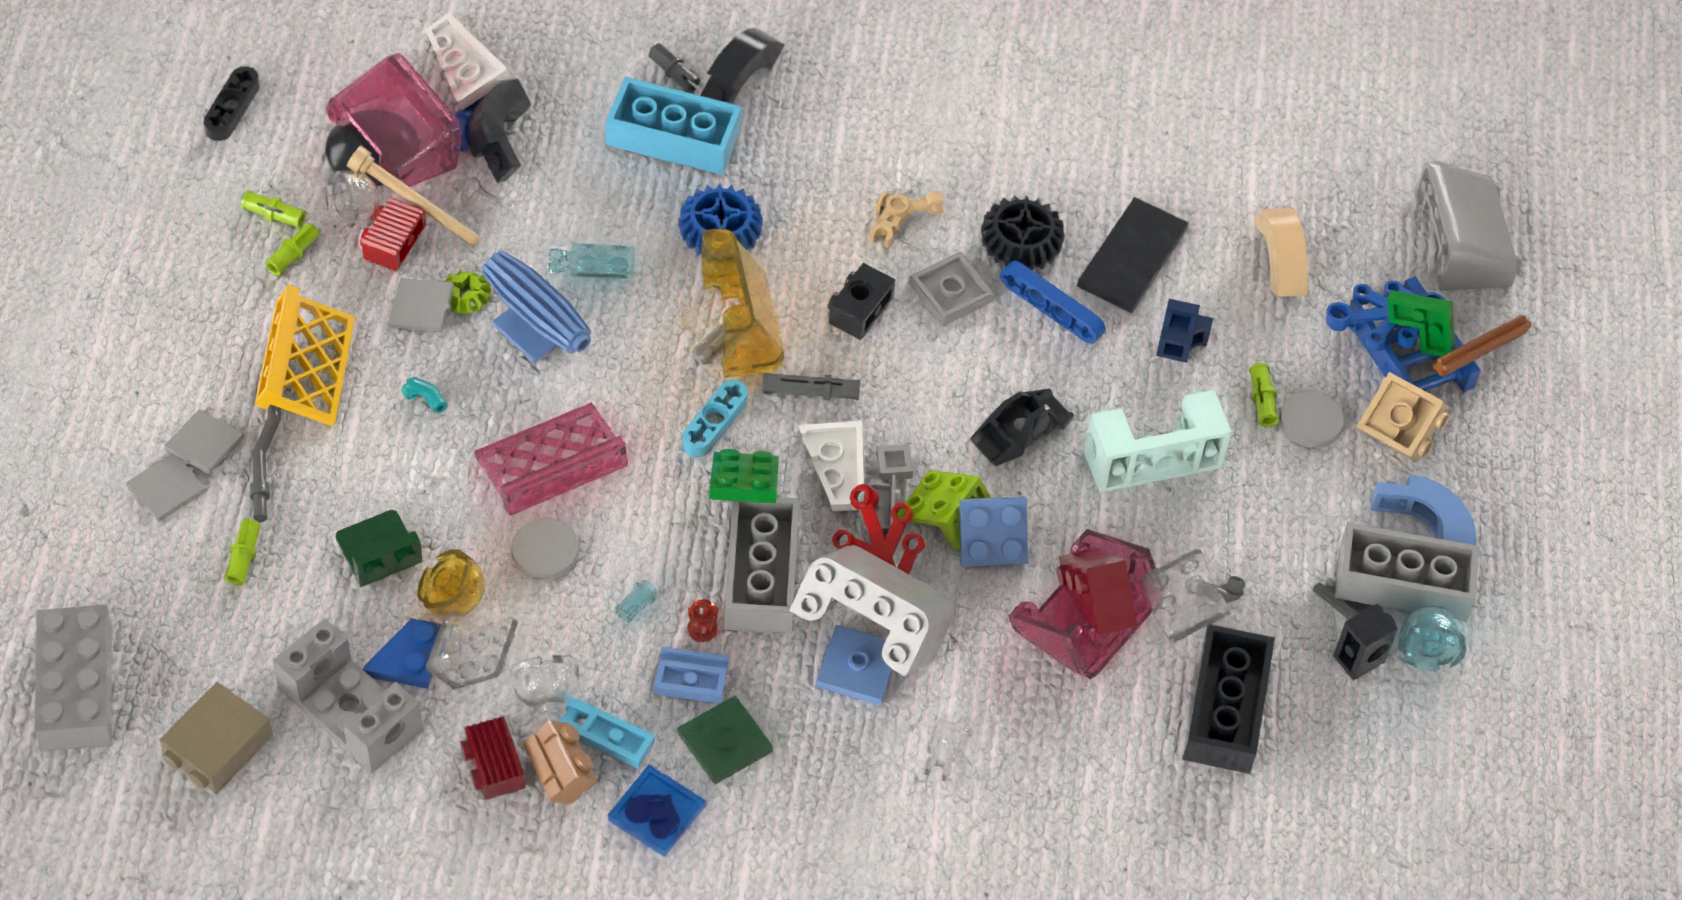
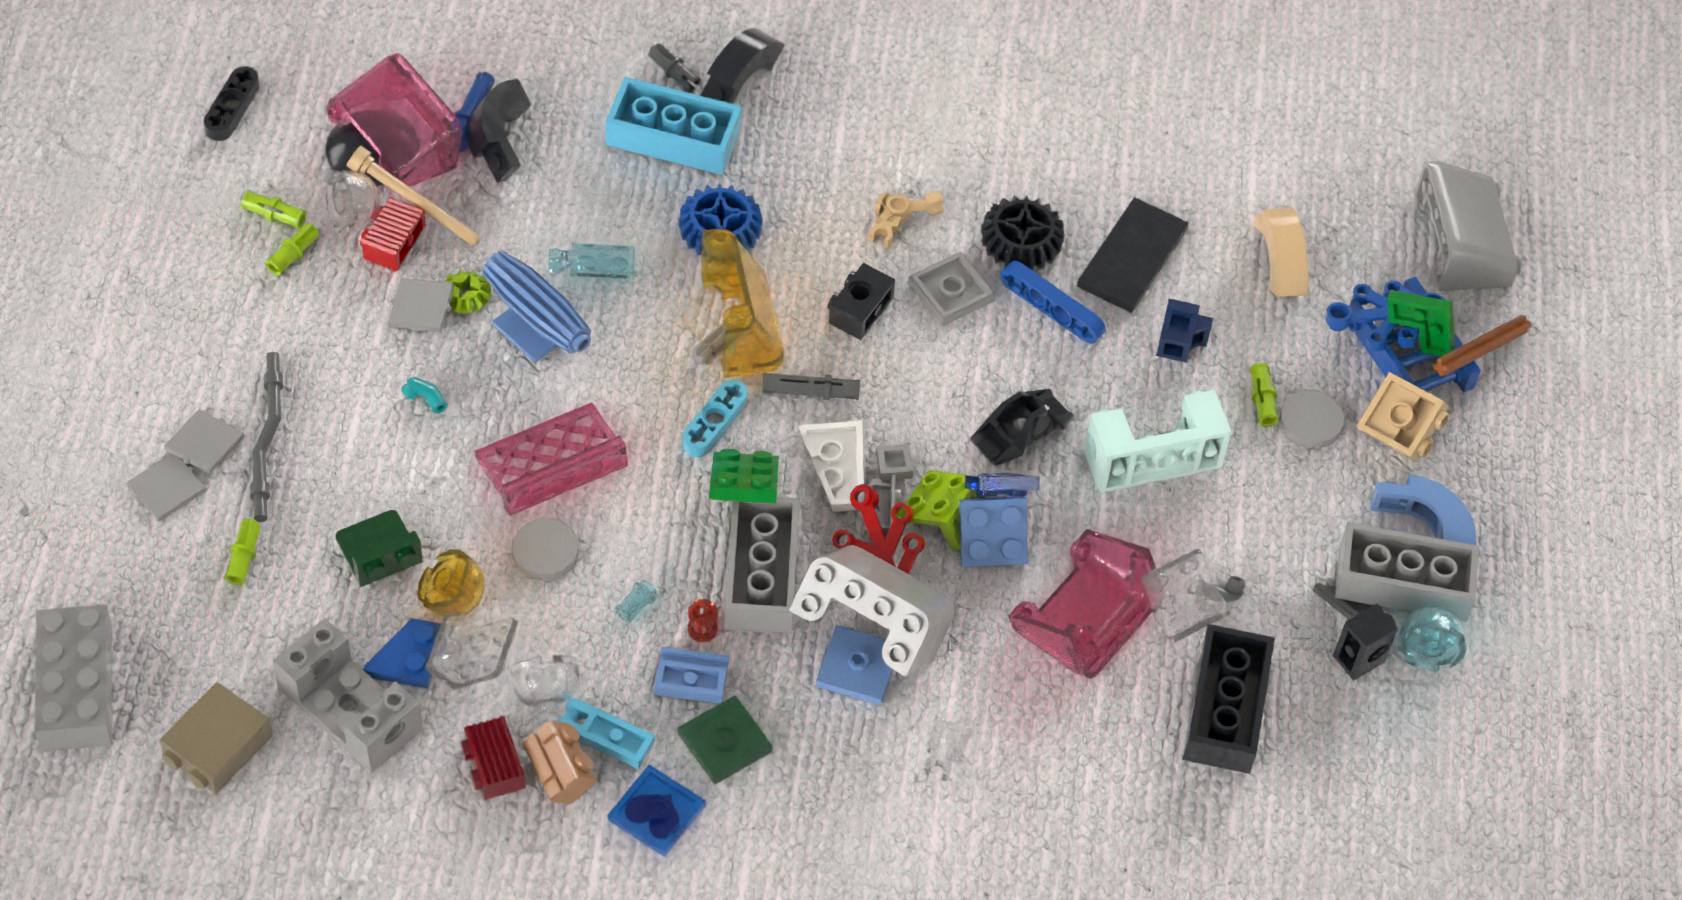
yellow fence [254,284,355,426] -> none
white wing [425,13,512,111] -> none
dark red wedge [1057,548,1138,635] -> none
none -> clear blue plate [965,473,1040,497]

